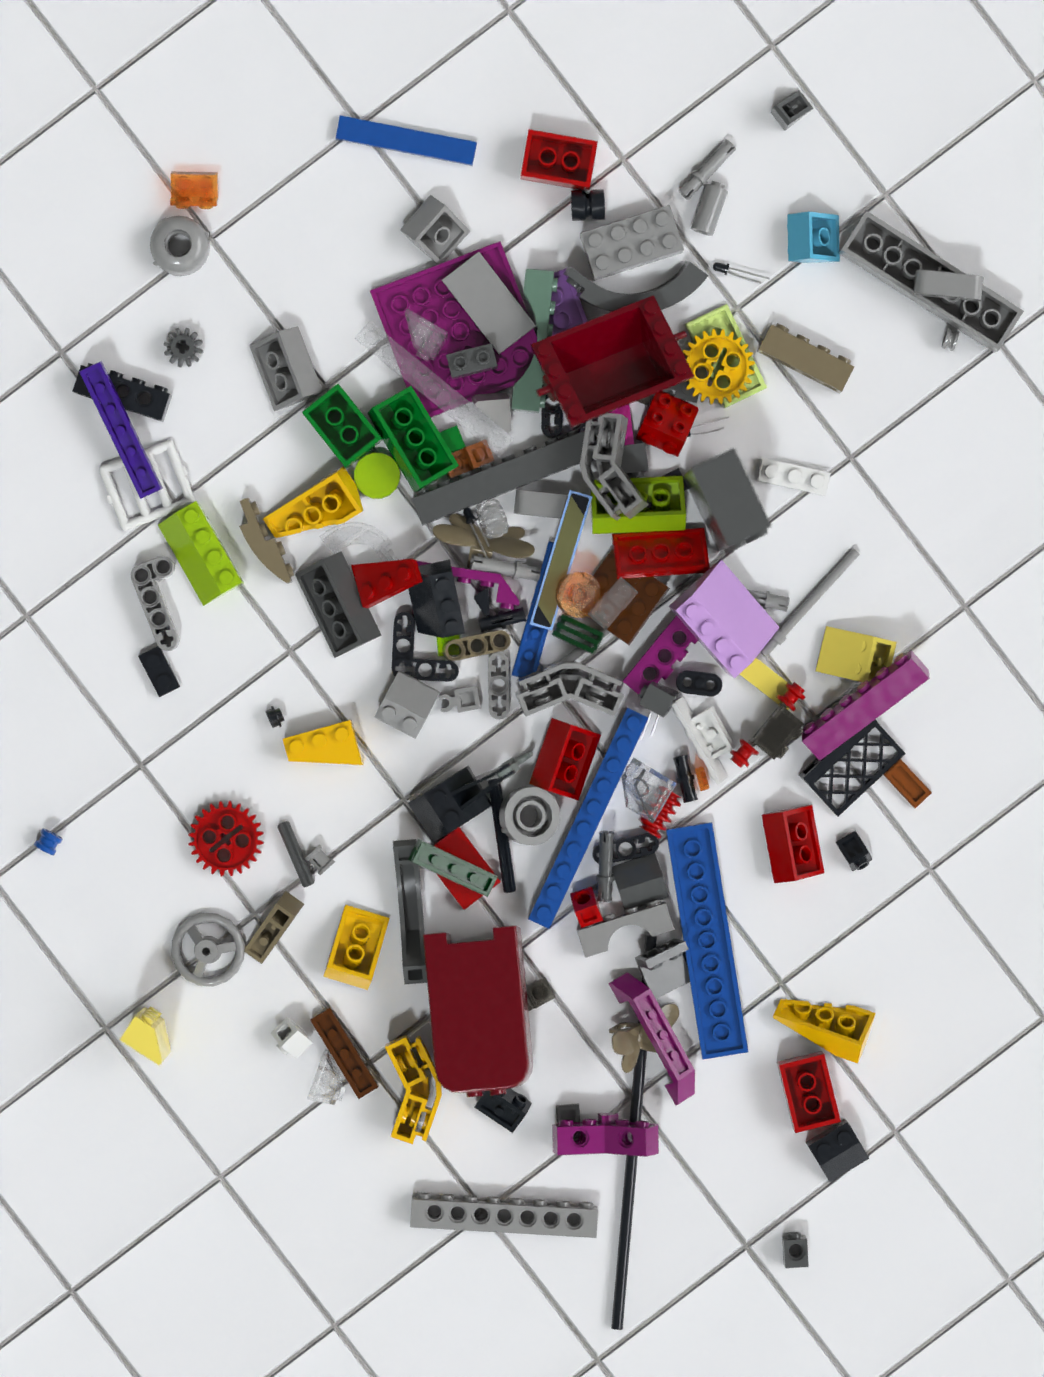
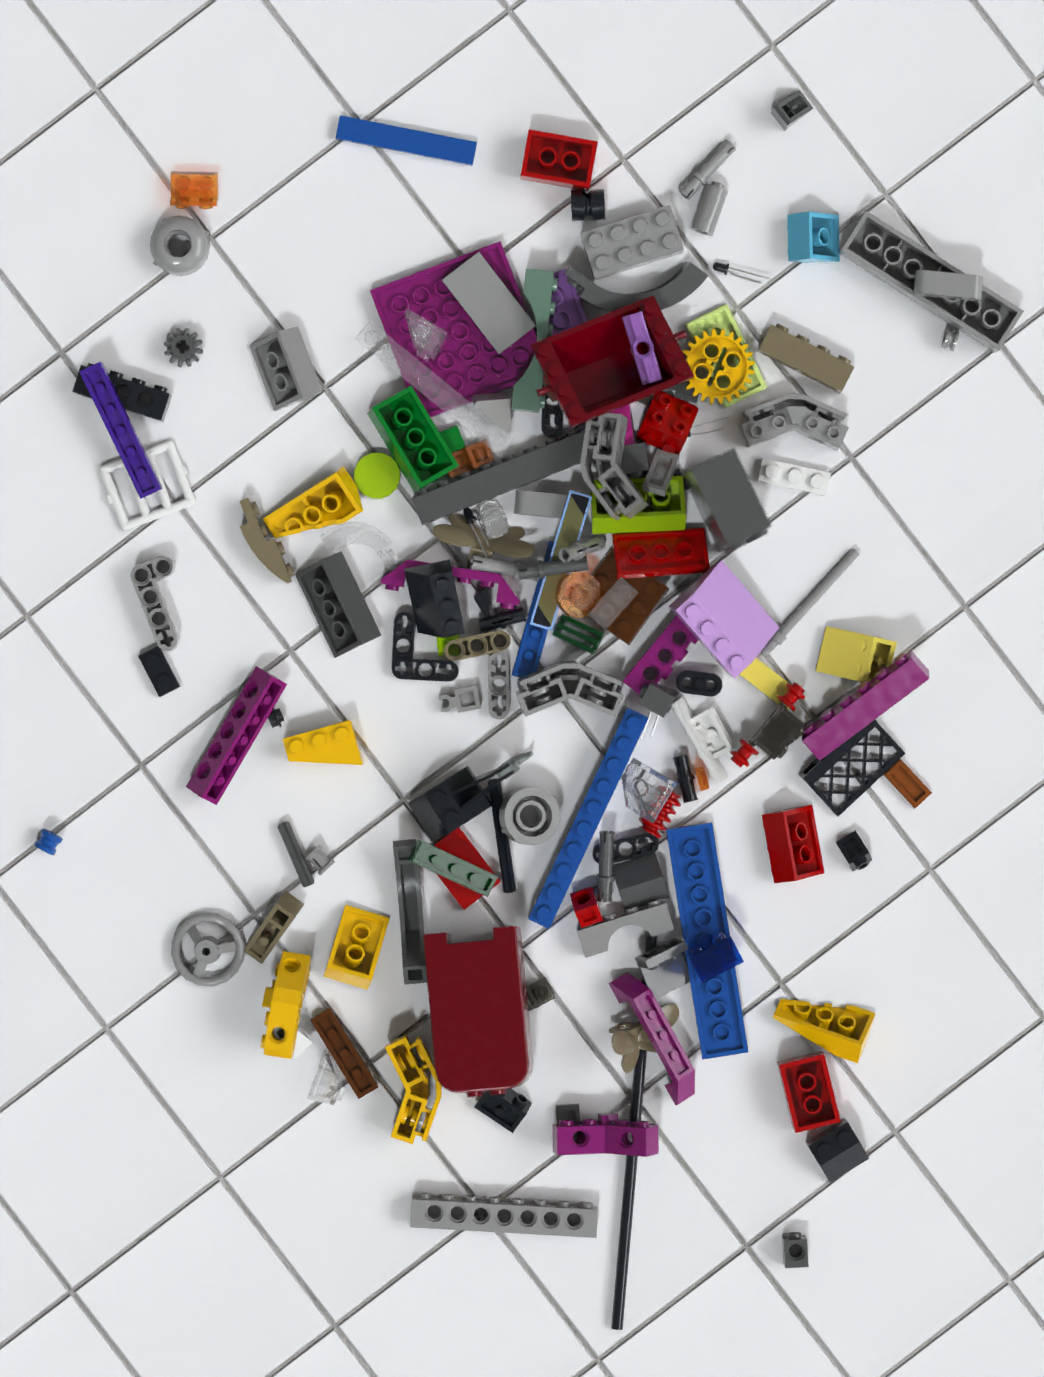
light yellow slope [120,1006,171,1066] -> none
lime slope [158,501,244,606] -> none
red gear [188,801,264,876] -> none
green brick [302,384,383,469] -> none
red wing [351,559,423,609] -> none
light grey slope [374,670,440,739] -> none
light grey slope [400,195,470,265] -> none
dark grey brick [446,343,497,380] -> none
red slope [529,718,601,801] -> none
light grey axle [747,589,790,612] -> none
none -> magenta brick [186,666,287,805]
none -> yellow brick [260,951,311,1059]
none -> dark grey pin [517,556,589,580]
none -> light grey pin [558,535,605,563]
none -> medium lavender piece [622,311,662,385]
none -> light grey plate [643,449,679,497]
none -> clear blue brick [687,932,744,984]
none -> light grey brick [740,394,849,451]

